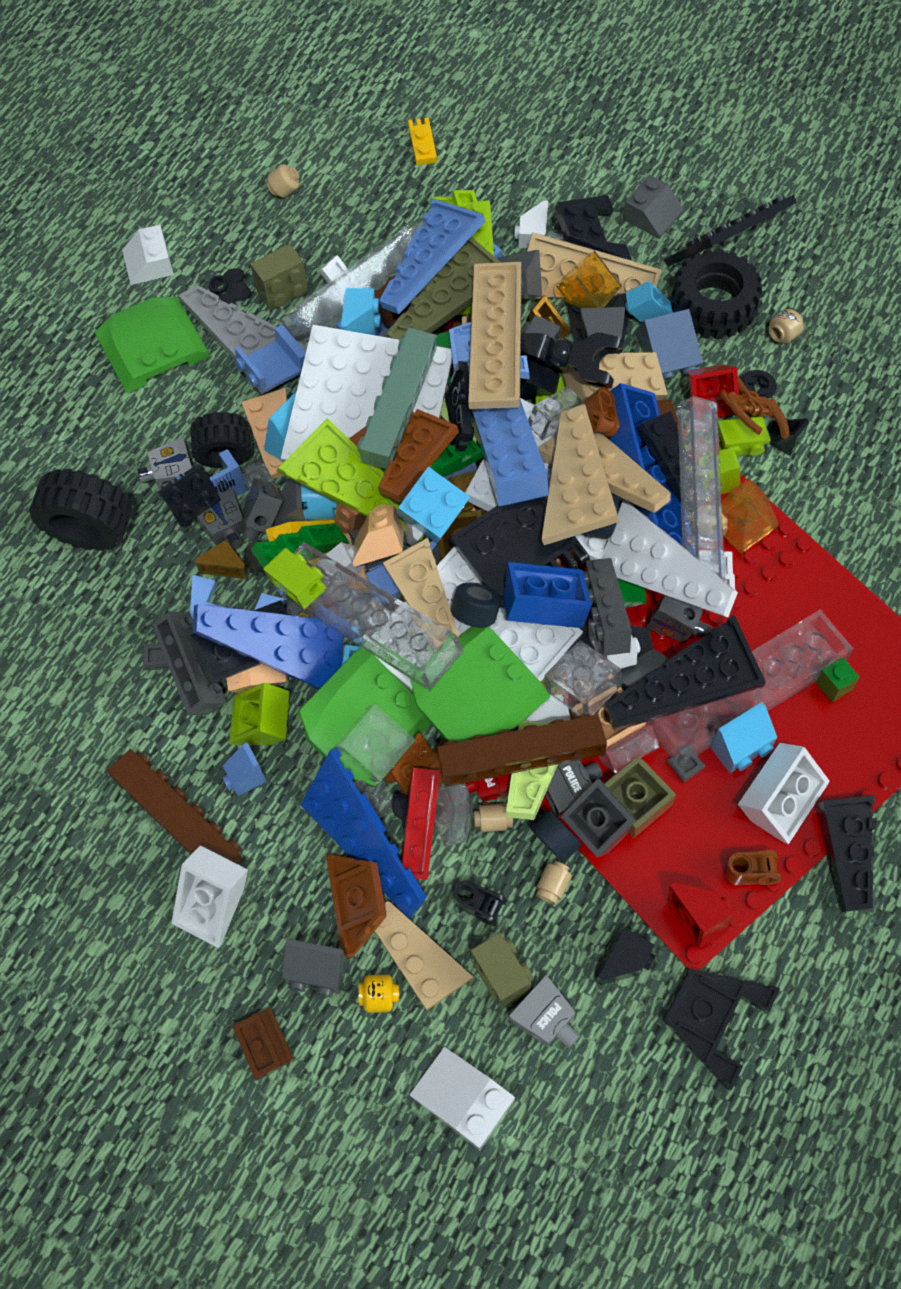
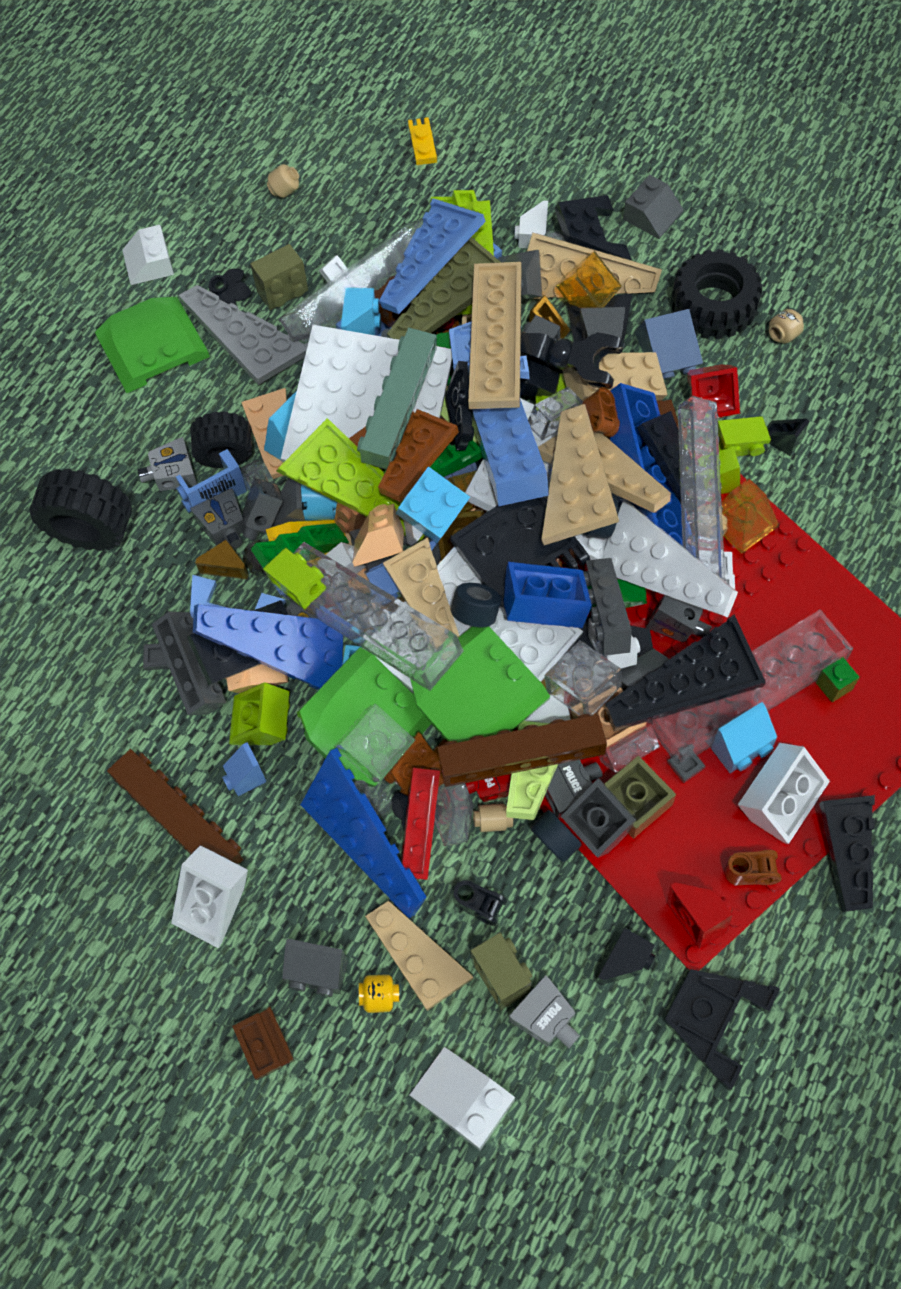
black hinge [158,465,221,527] -> none
medium blue panel [234,324,306,394] -> none
dark orange wing [326,854,387,959] -> none
tan brick [536,861,572,905] -> none
medium azure slope [625,281,673,322] -> none
black wing [664,195,797,267] -> none
dark orange bar [720,377,789,439] -> none
black gear [740,370,777,399] -> none

